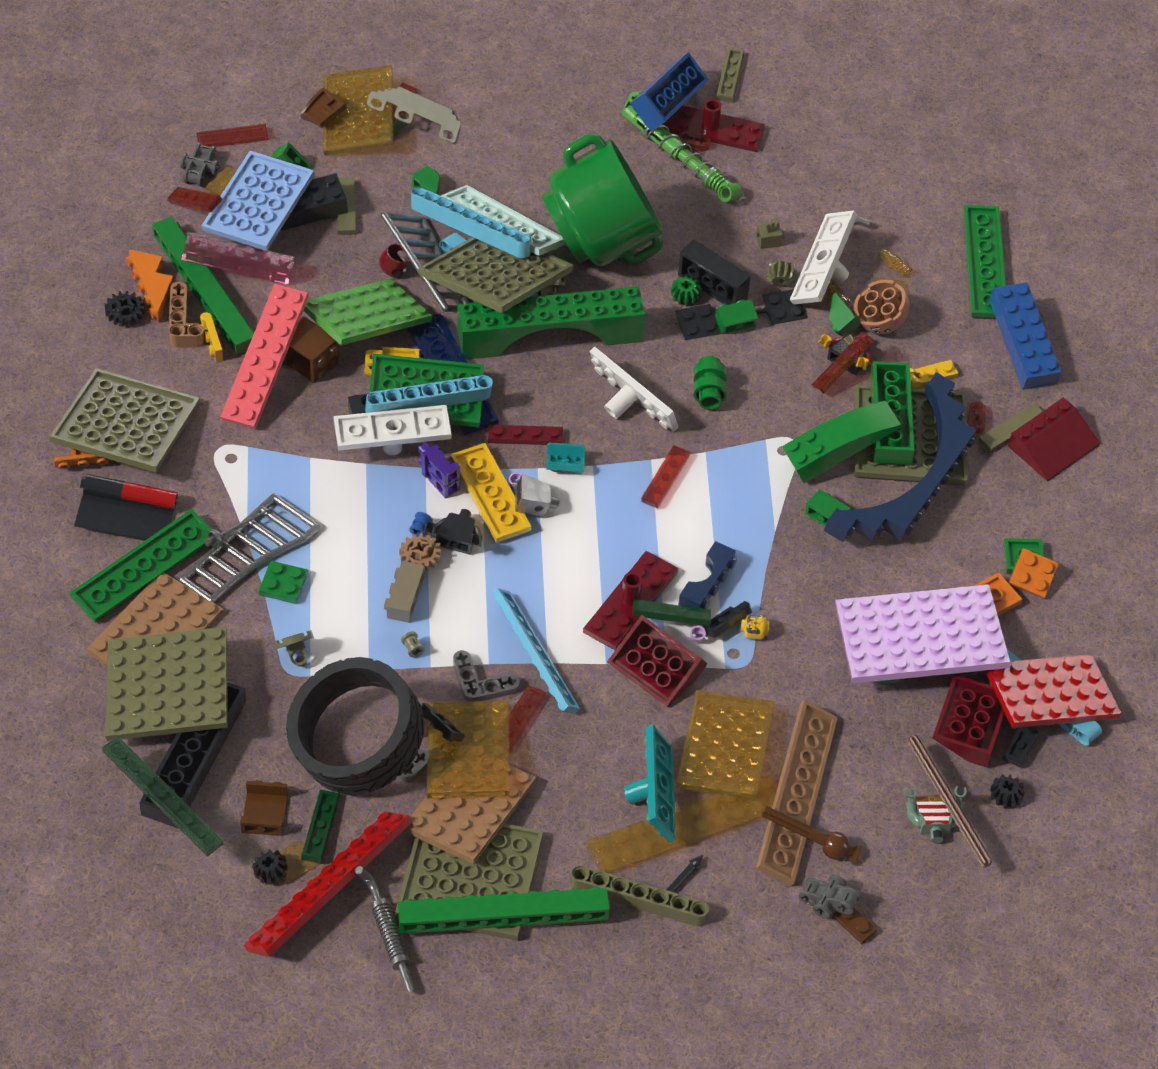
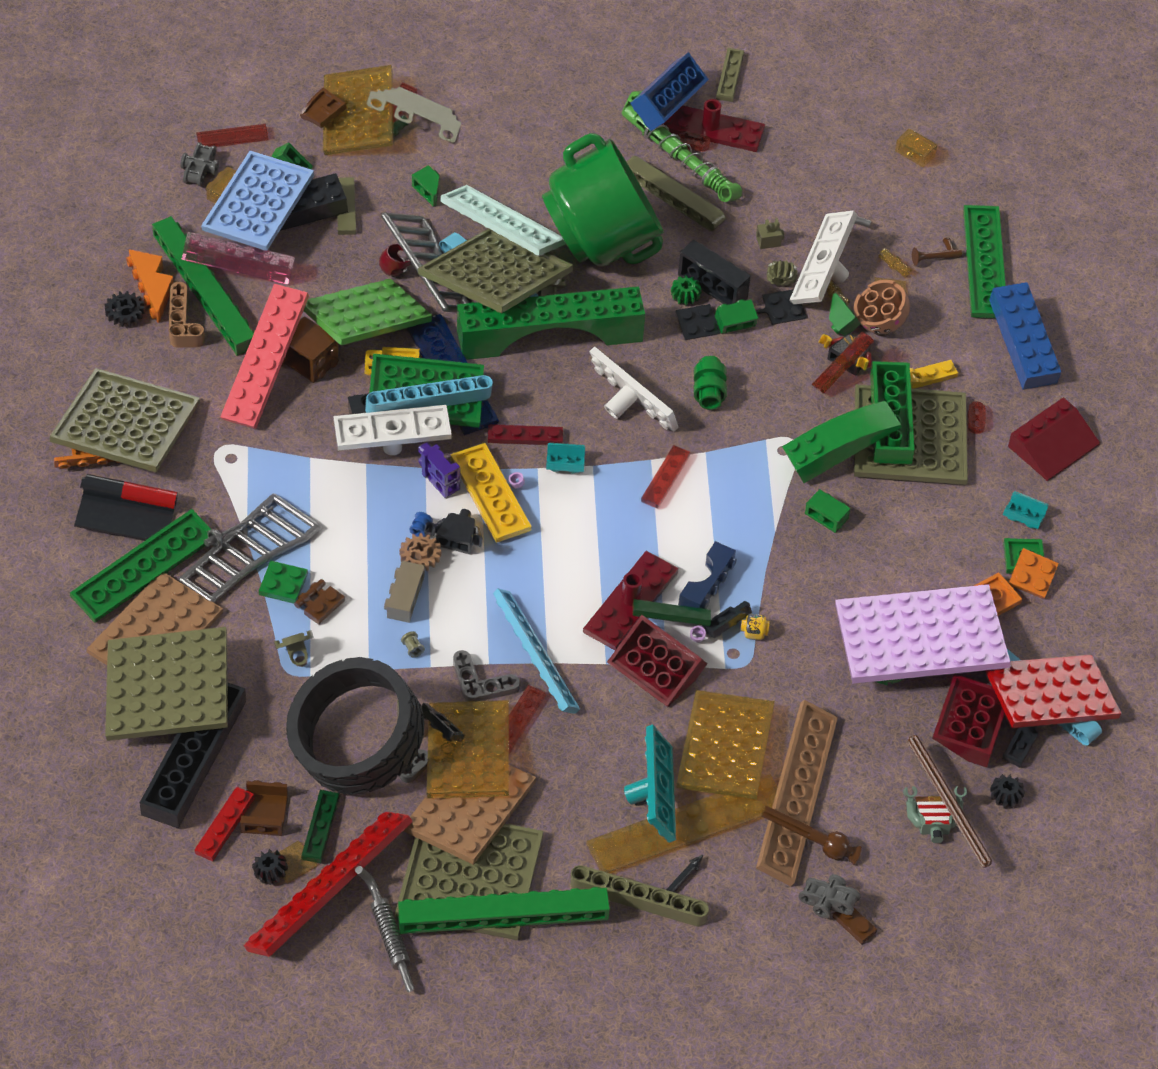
clear green plate [102,736,223,857] -> none
clear red tile [167,187,223,212] -> none
yellow plate [200,312,223,362] -> none
medium azure beam [411,188,531,258] -> none
flat silver torso [515,474,560,516] -> none
dark blue arch [824,372,976,542] -> none
olive tile [978,404,1043,453] -> none
none -> red plate [194,786,255,861]
none -> reddish brown plate [294,579,345,625]
none -> olive beam [626,156,726,231]
none -> clear yellow brick [895,128,937,168]
none -> reddish brown piece [912,237,962,266]
none -> teal bracket [1003,491,1049,529]

